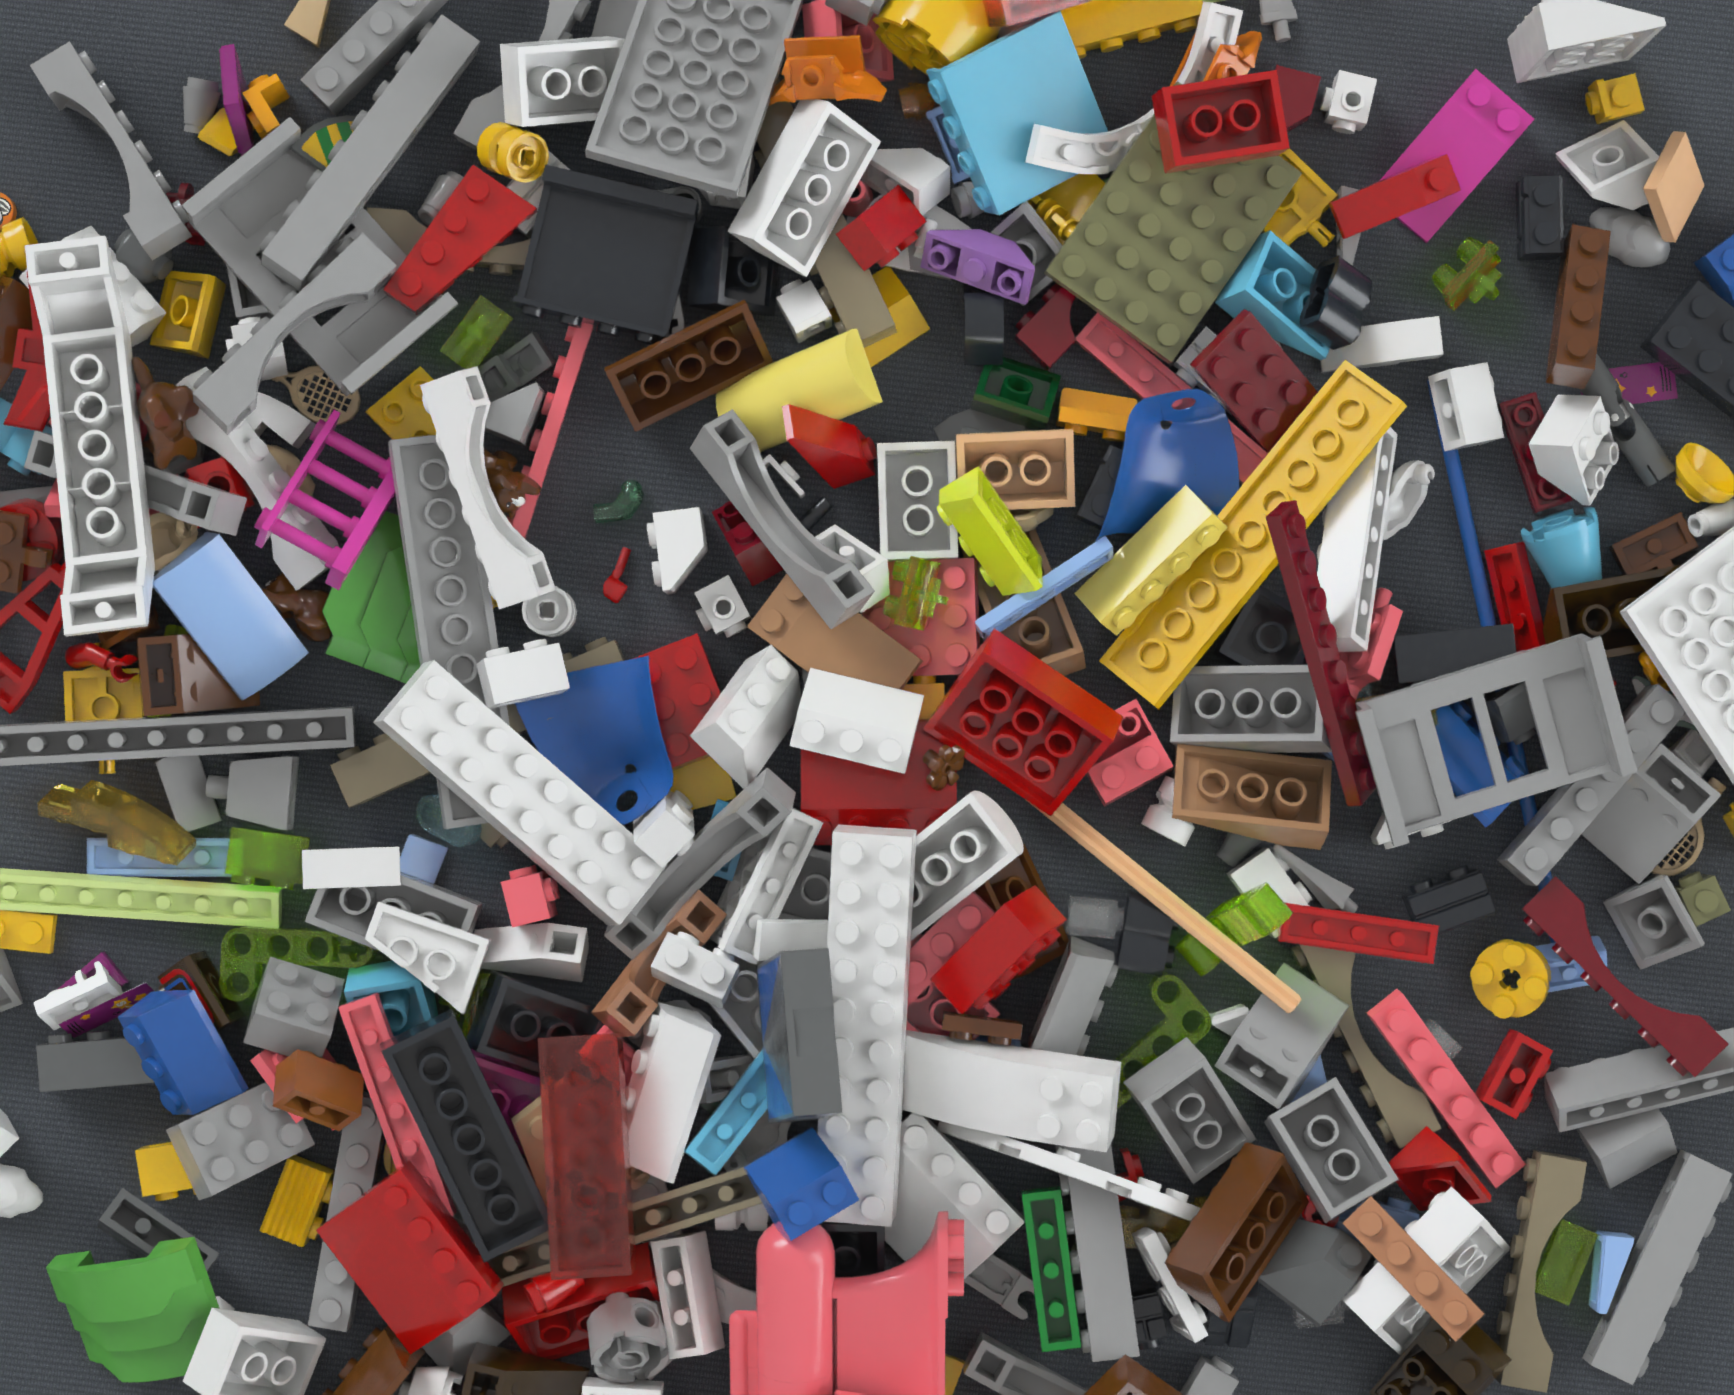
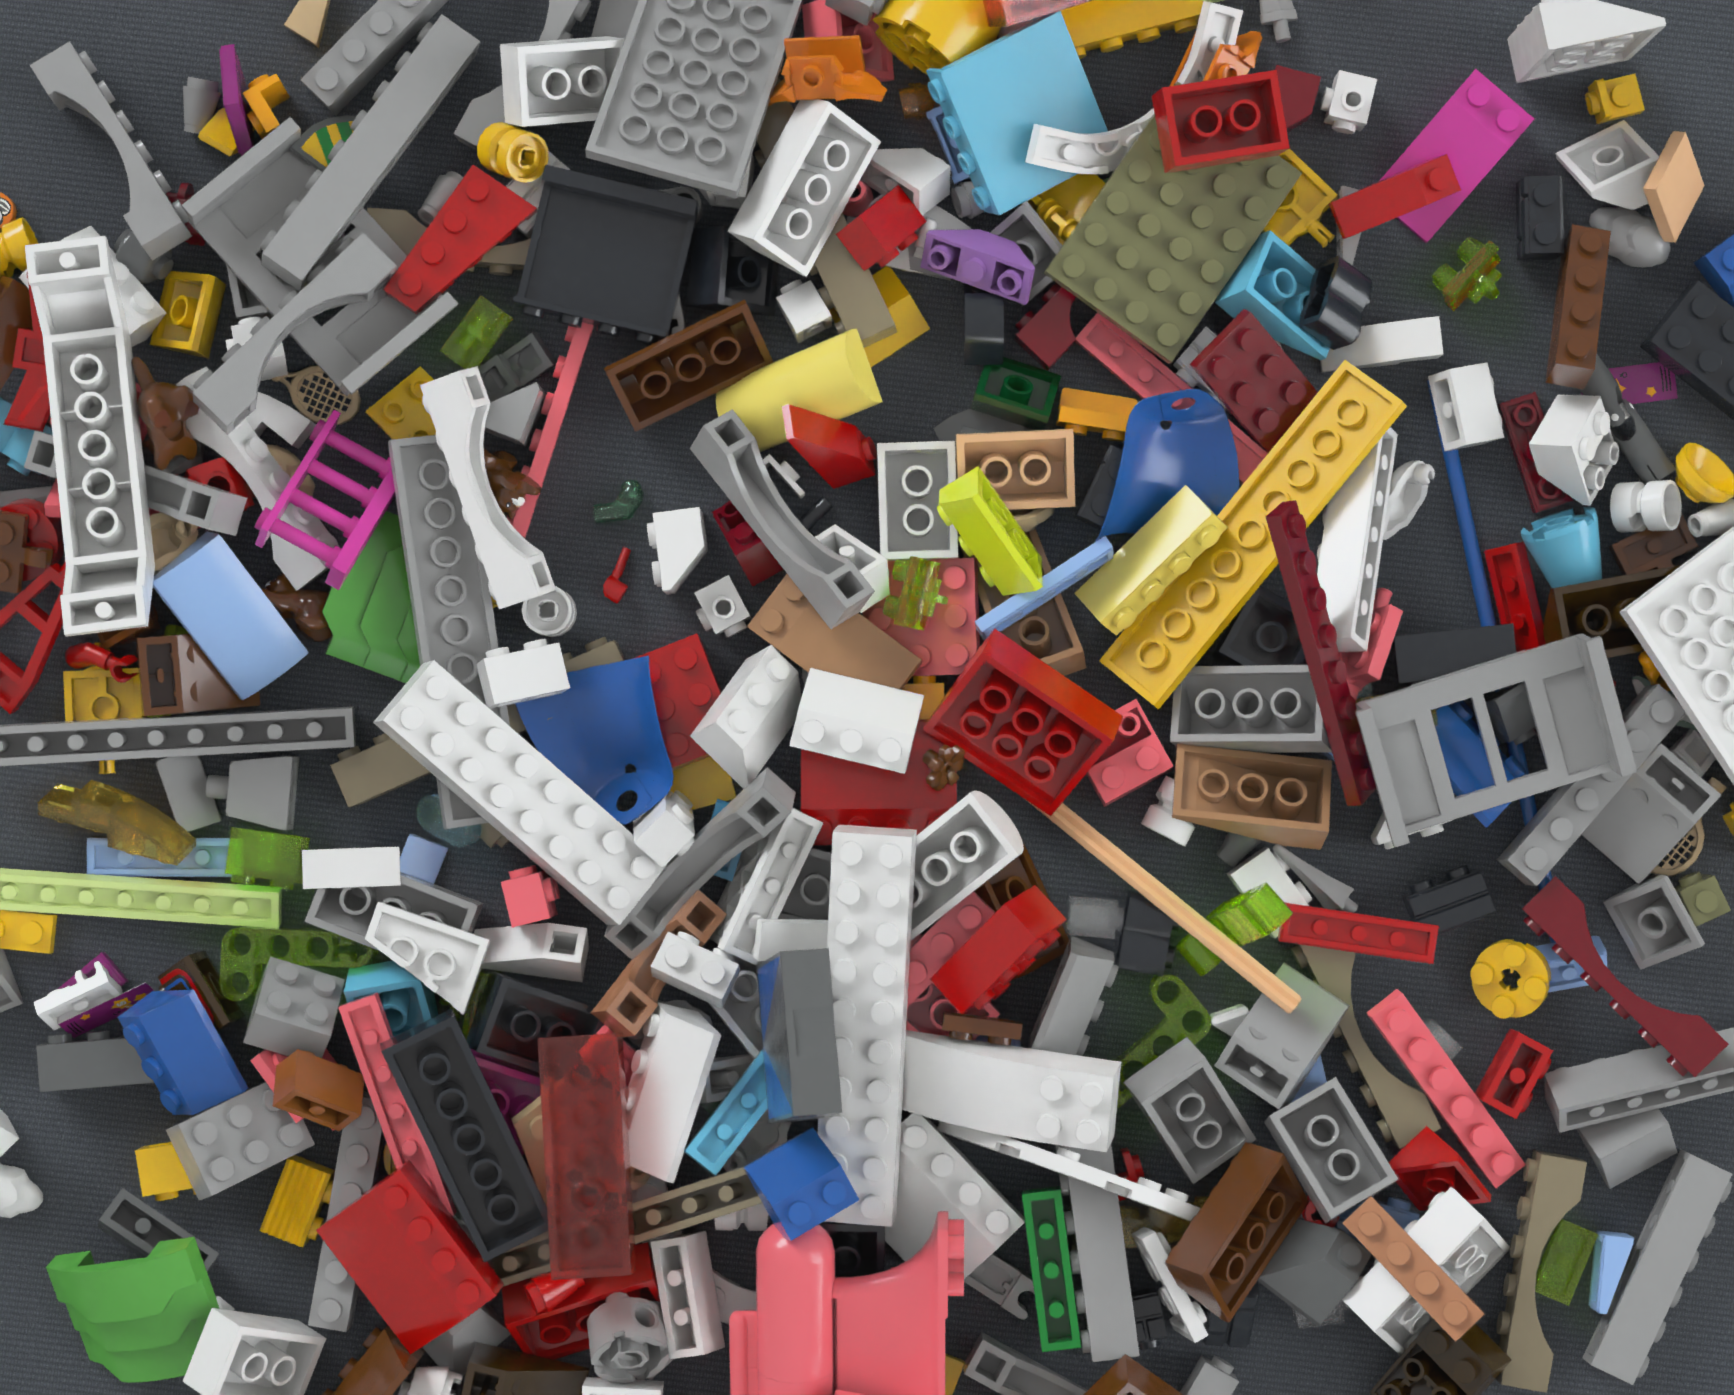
none -> white wheel [1610,480,1682,533]

